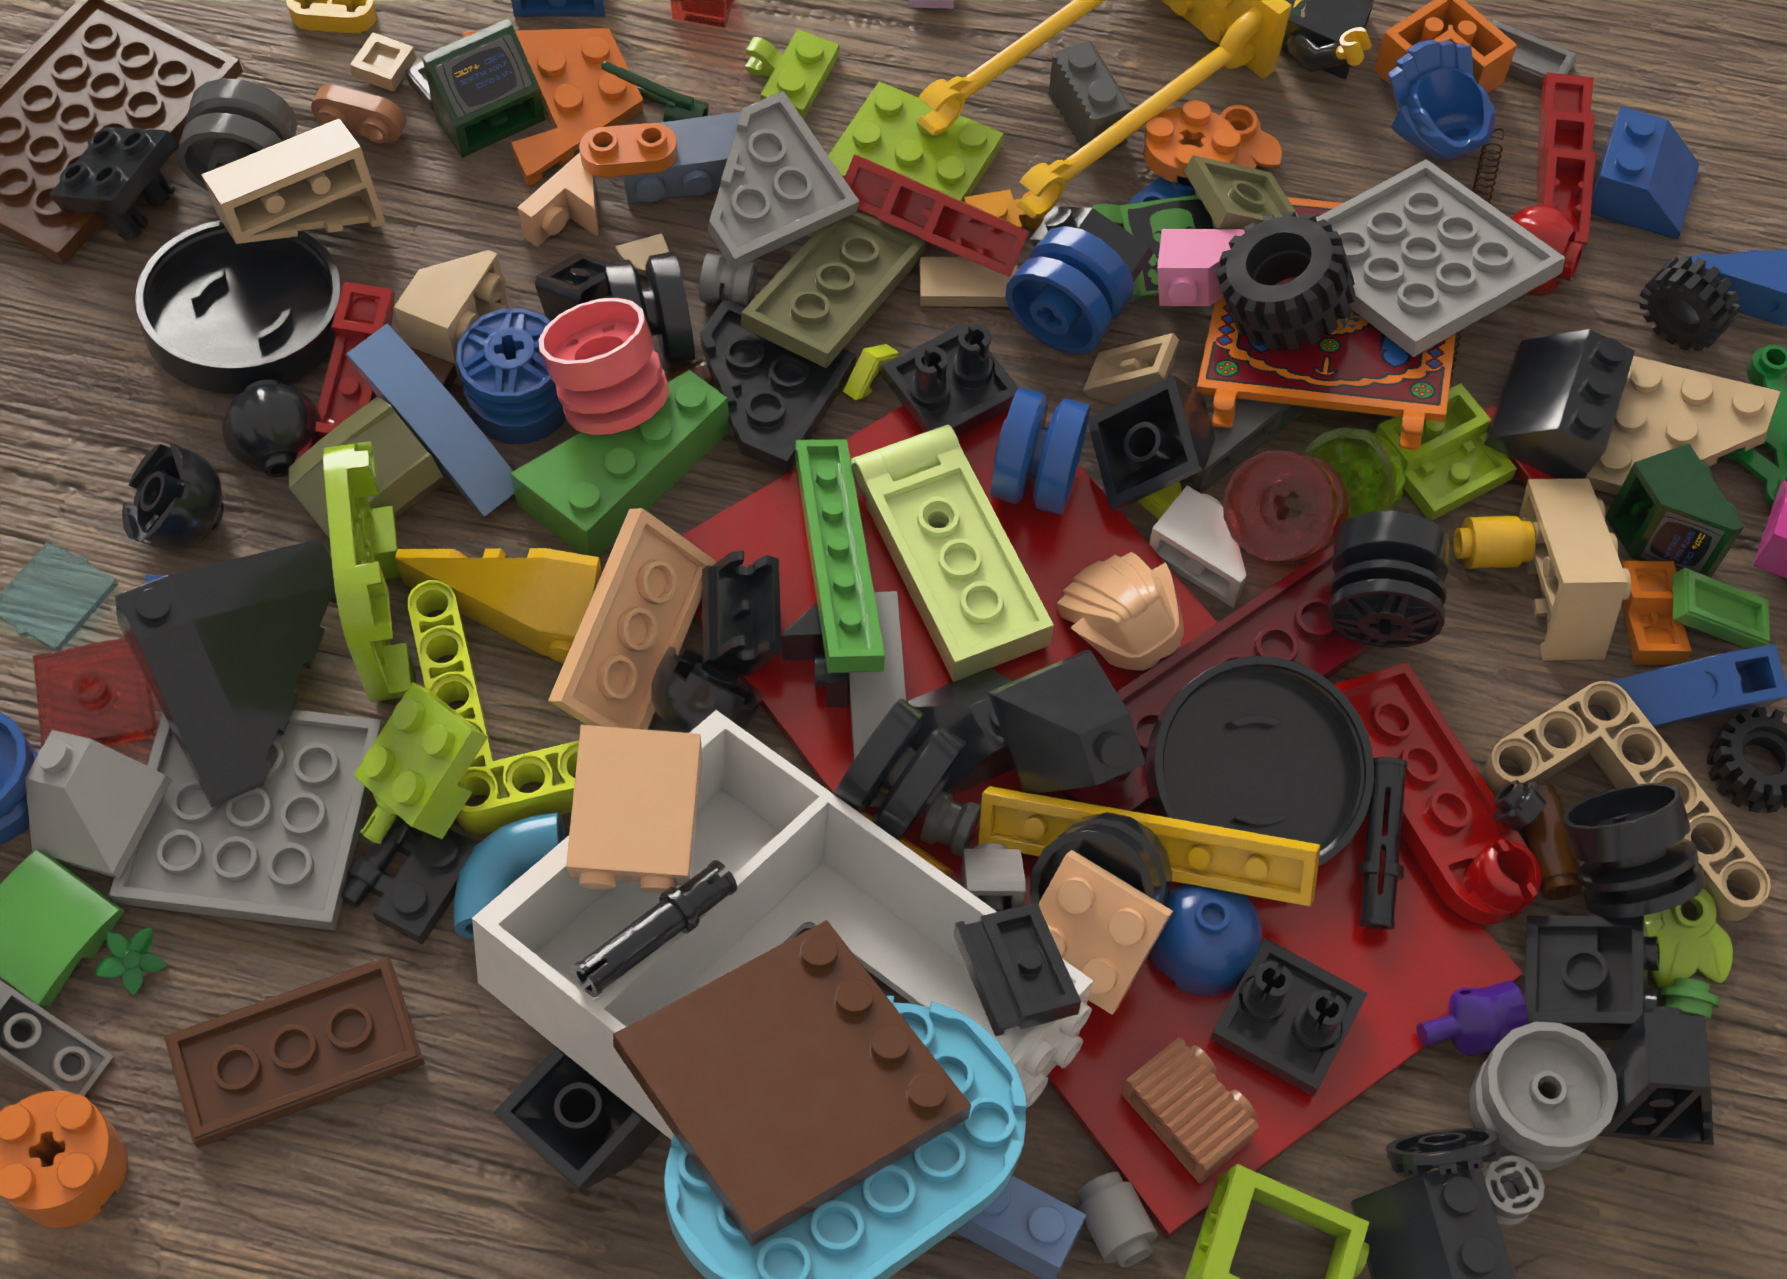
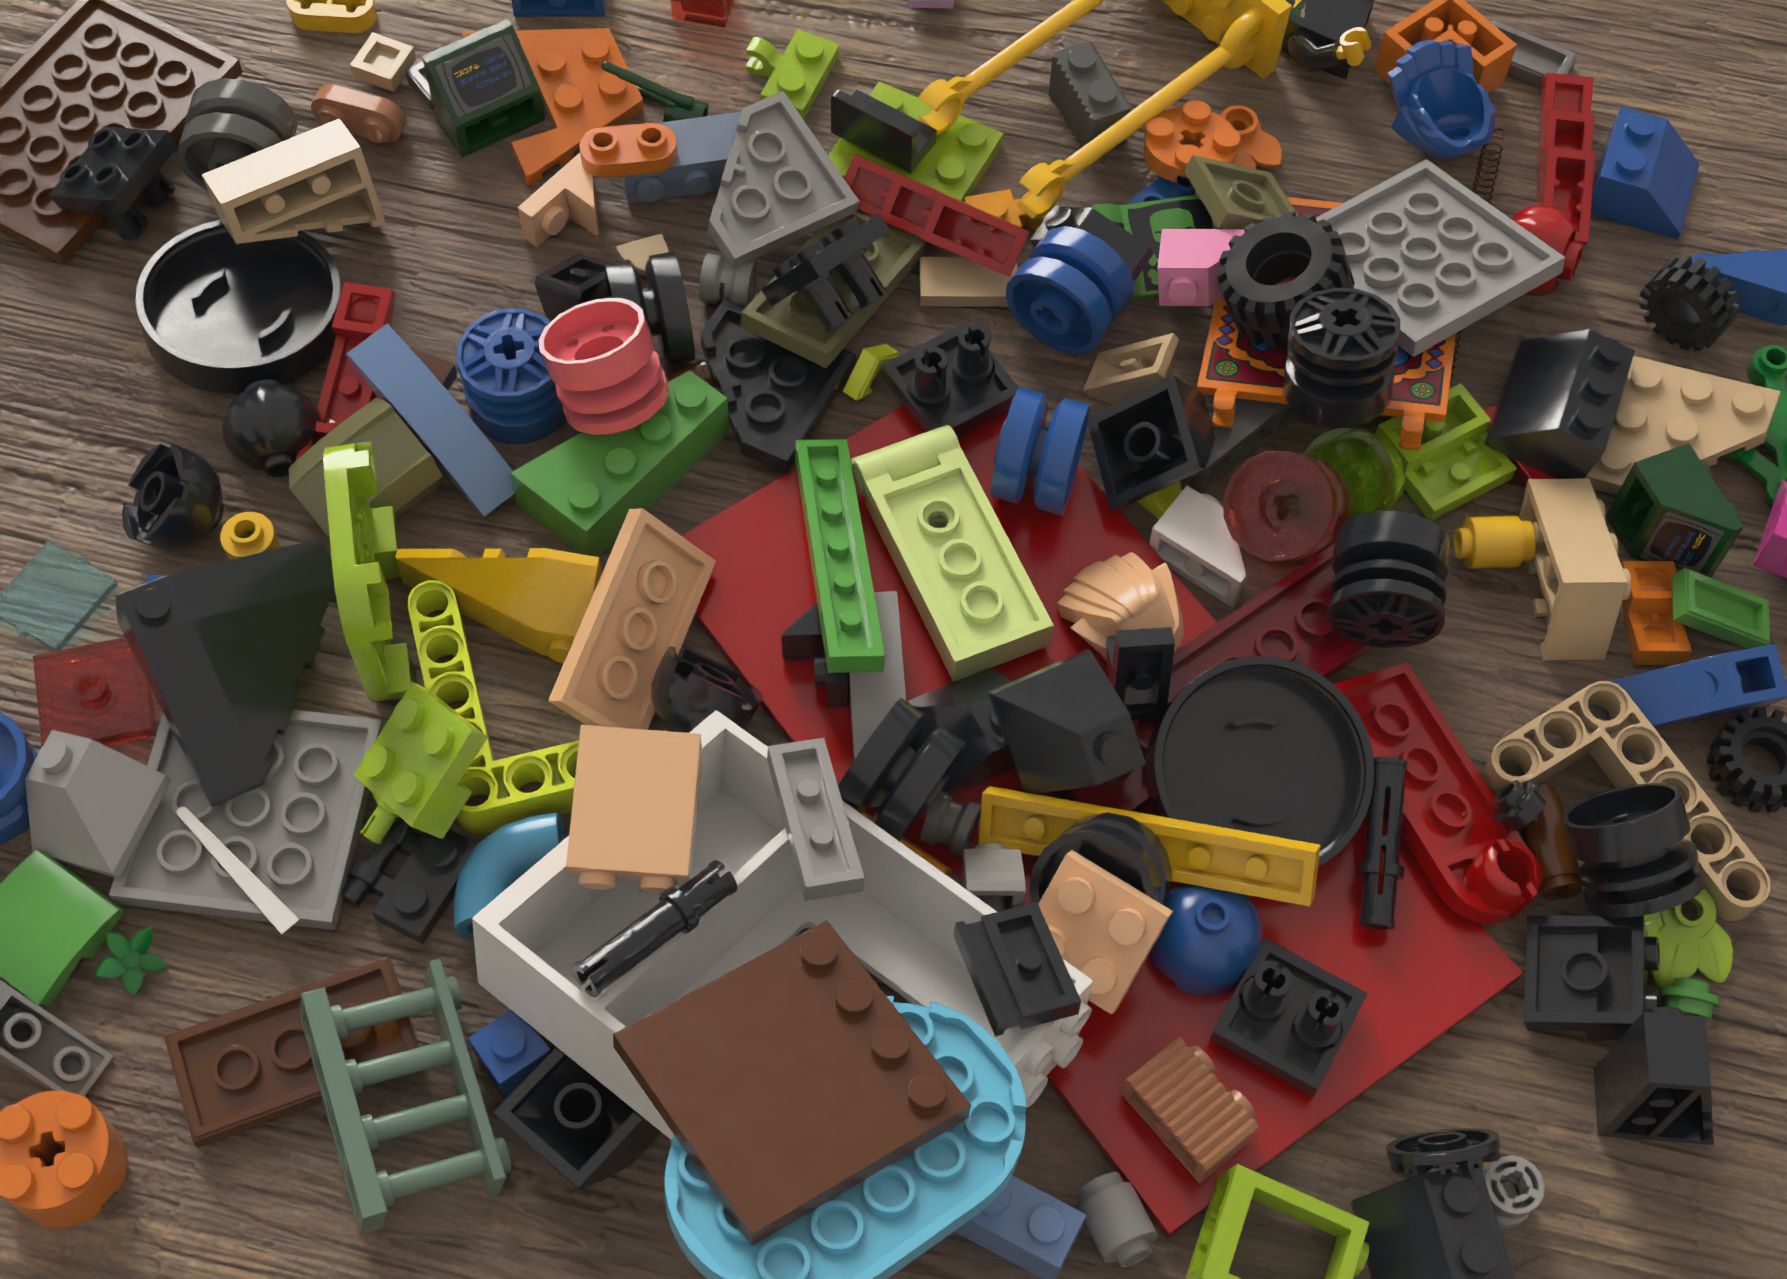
tan slope [393,250,511,387] -> none
black hinge [702,550,782,676] -> none
dark purple piece [1416,980,1528,1056] -> none
light grey wheel [1469,1022,1618,1170] -> none
none -> white sticker [177,807,300,934]
none -> yellow brick [220,512,282,560]
none -> sand green fence [299,959,511,1235]
none -> blue brick [468,1010,551,1100]
none -> black plate [761,213,890,332]
none -> light grey plate [767,738,865,901]
none -> black panel [831,90,937,174]
none -> black slope [1106,627,1175,720]
none -> black wheel [1283,288,1401,427]

